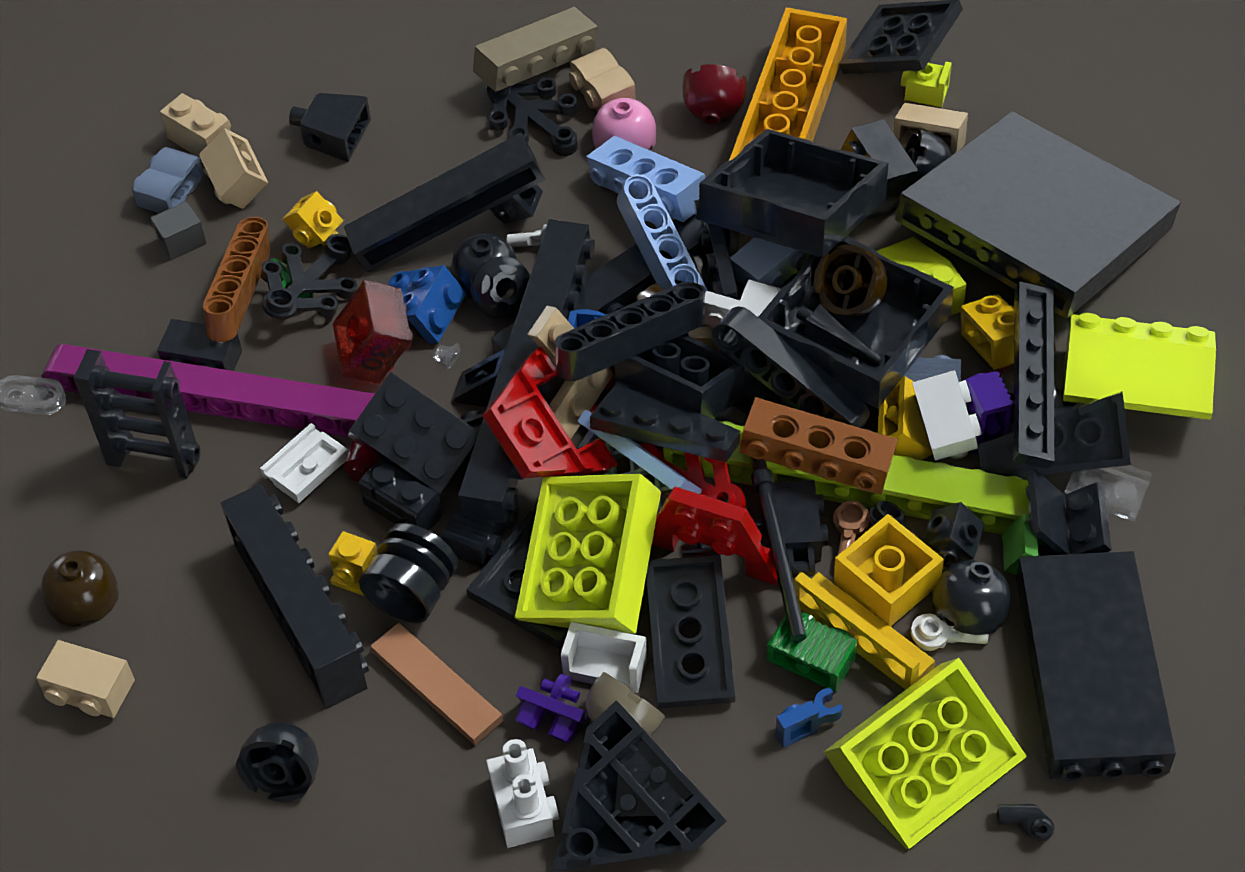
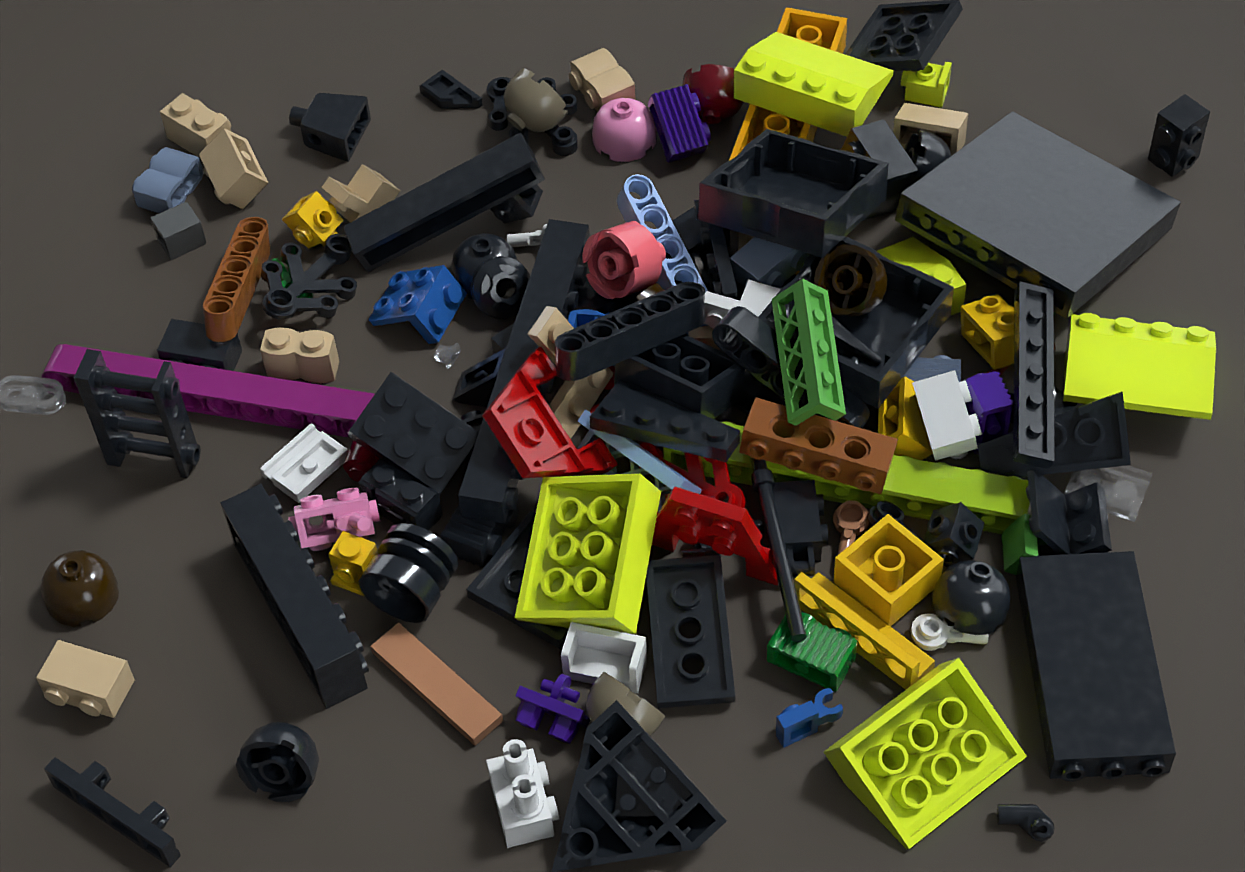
clear red brick [332,279,412,384] -> none
dark tan brick [473,7,598,92] -> none
light blue brick [586,135,705,222] -> none
none -> black hinge [44,757,181,868]
none -> tan brick [260,328,339,383]
none -> bright pink brick [288,488,380,551]
none -> tan brick [322,164,401,222]
none -> black tile [419,69,483,109]
none -> dark tan cylinder [504,68,568,132]
none -> coral brick [582,221,666,299]
none -> dark purple brick [648,84,711,163]
none -> neon yellow slope [734,32,894,137]
none -> bright green fence [772,279,846,426]
none -> black brick [1148,94,1210,177]

